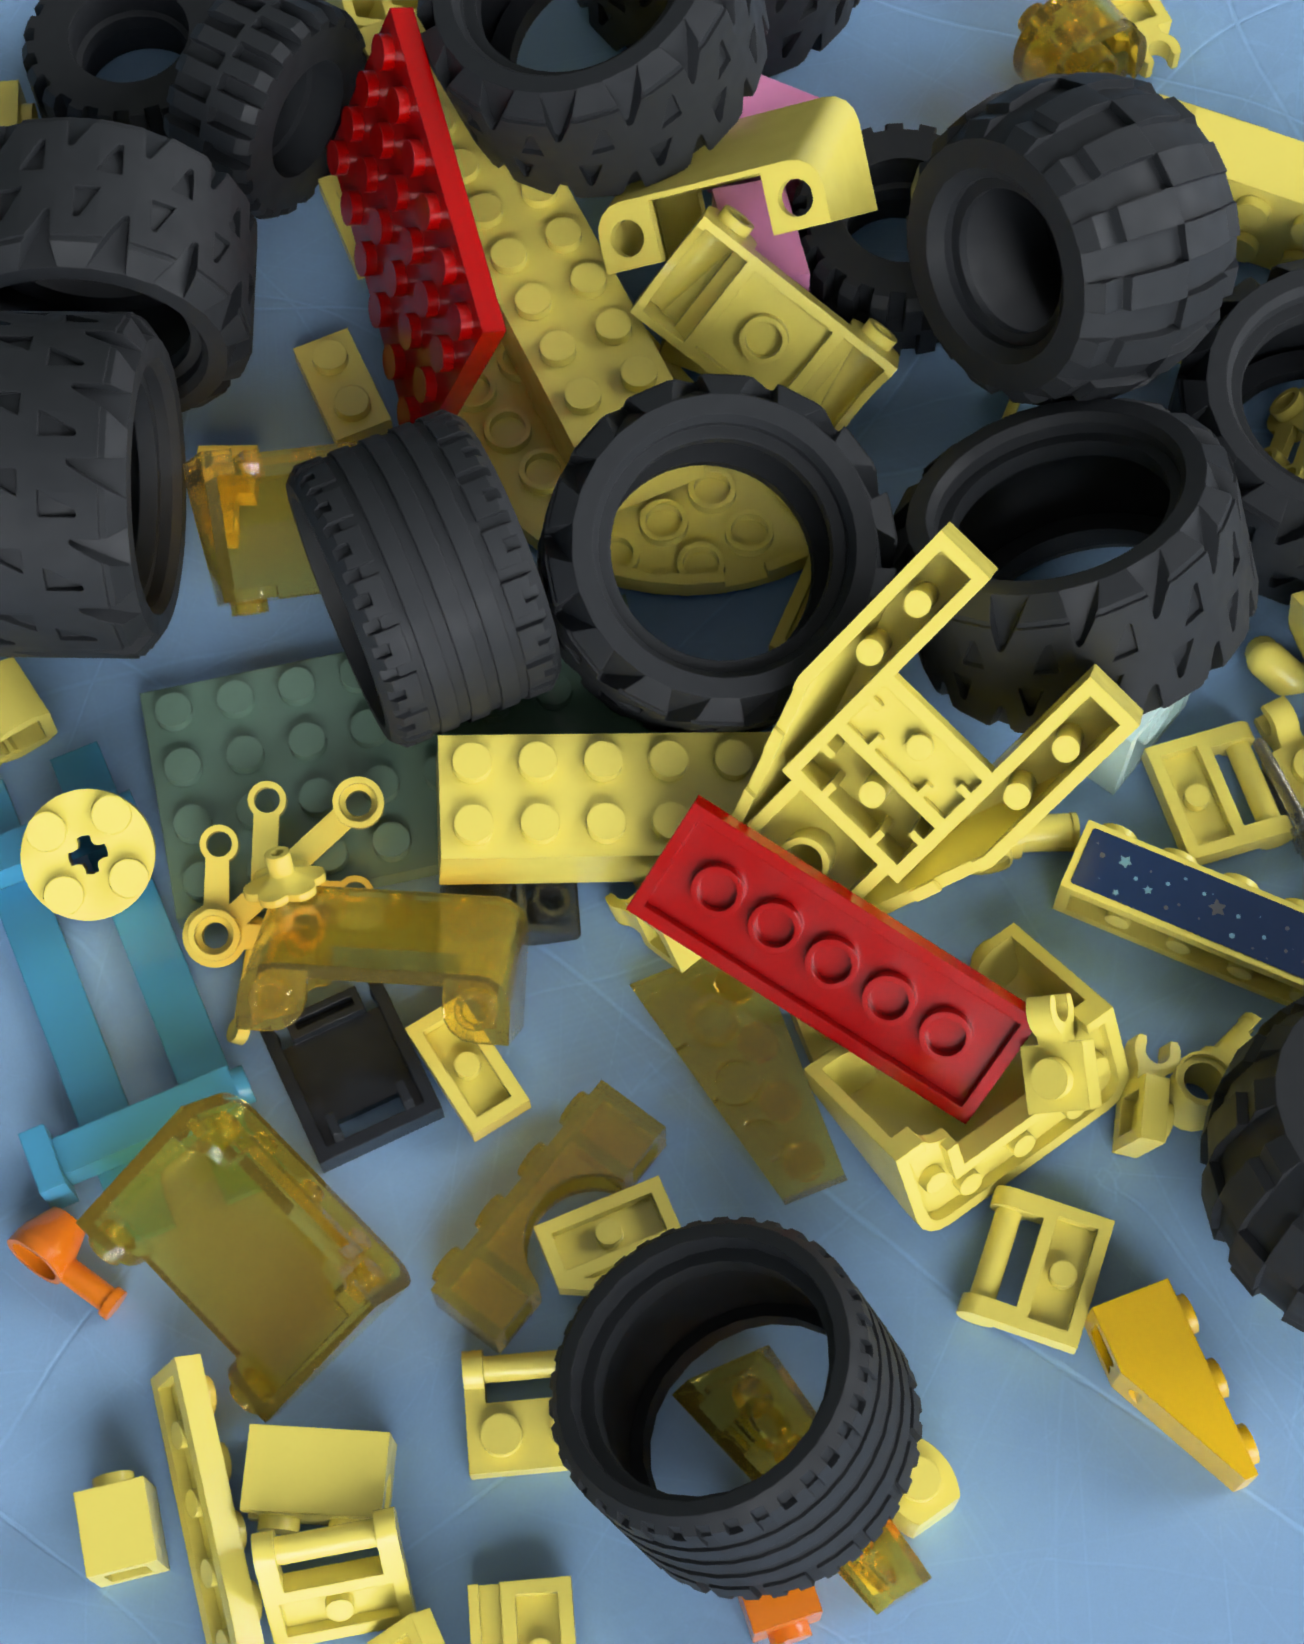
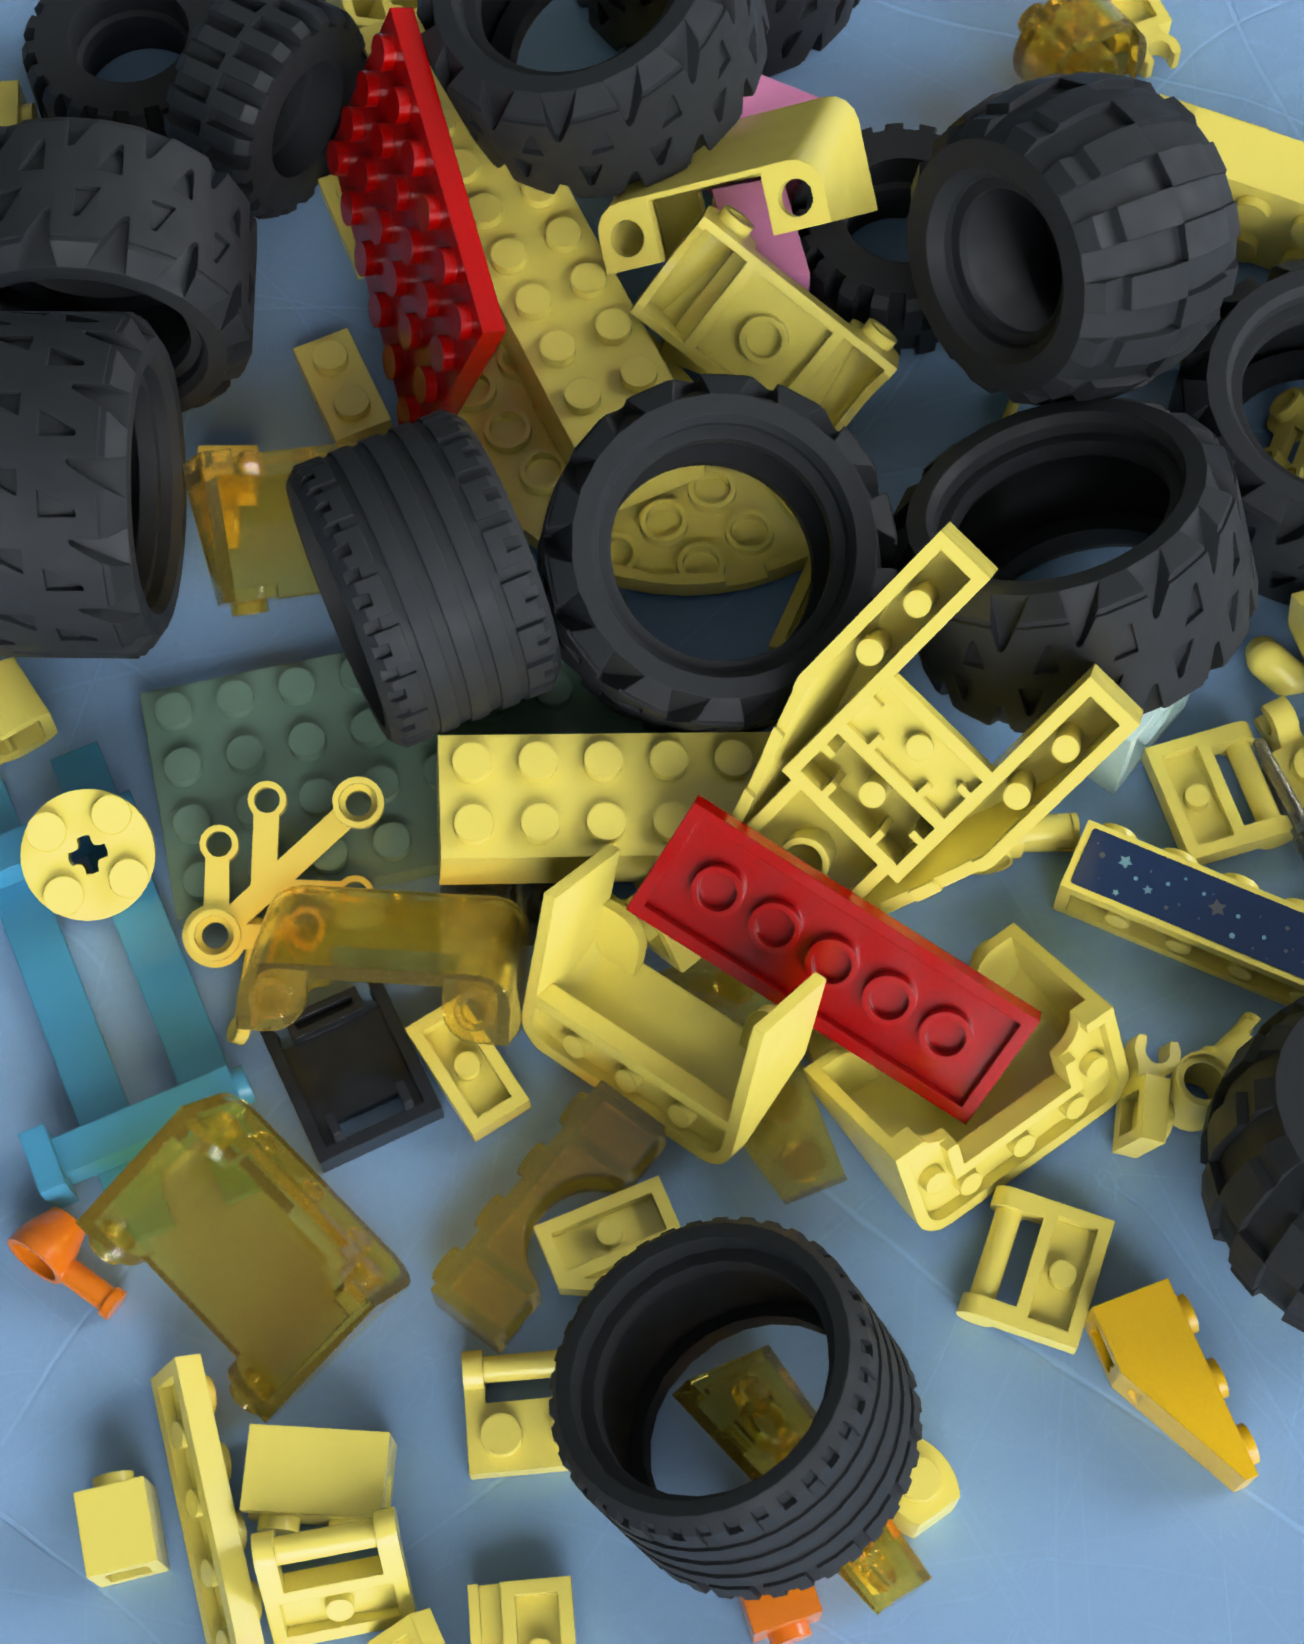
light yellow plant [243,846,326,909] -> none
light yellow plate [1020,993,1102,1115] -> none
none -> light yellow windscreen [521,843,826,1164]

